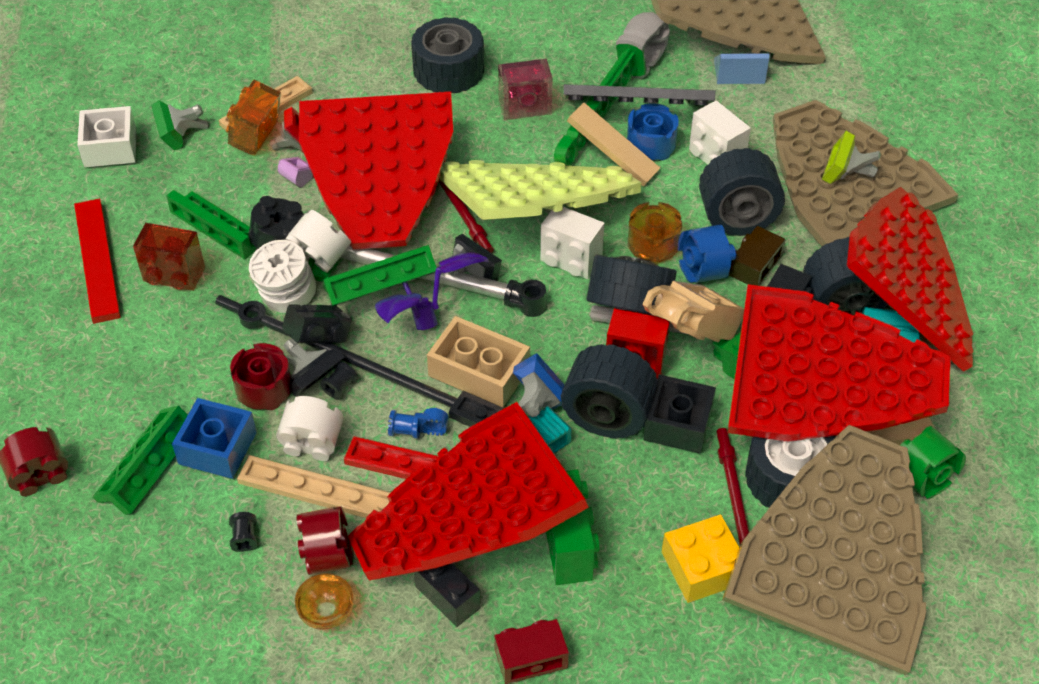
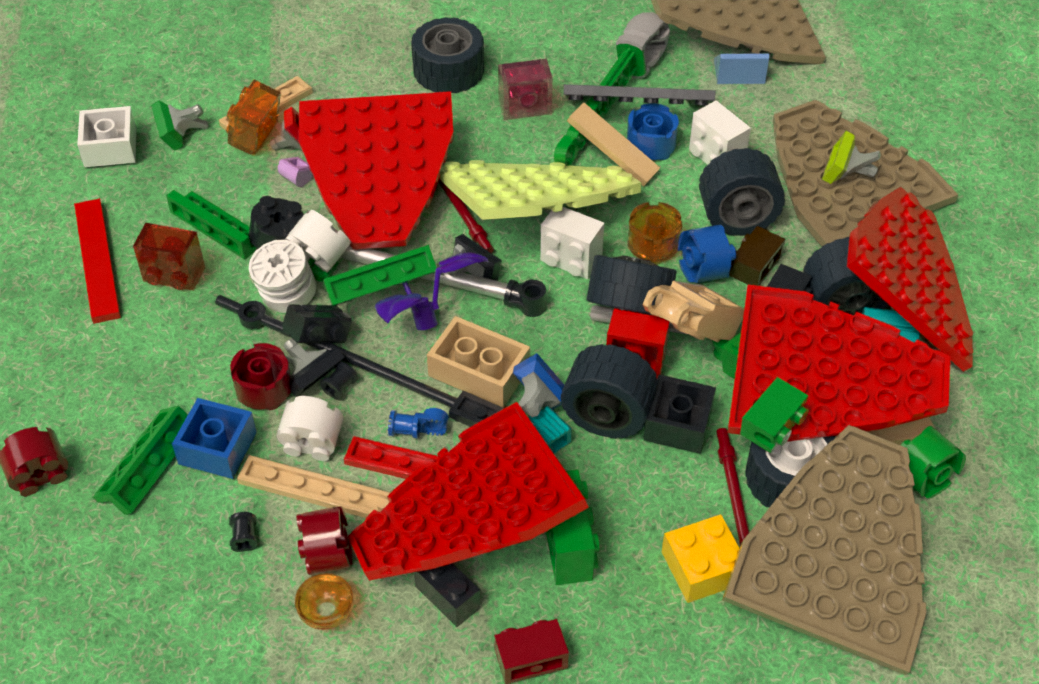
none -> green brick [740,377,809,453]

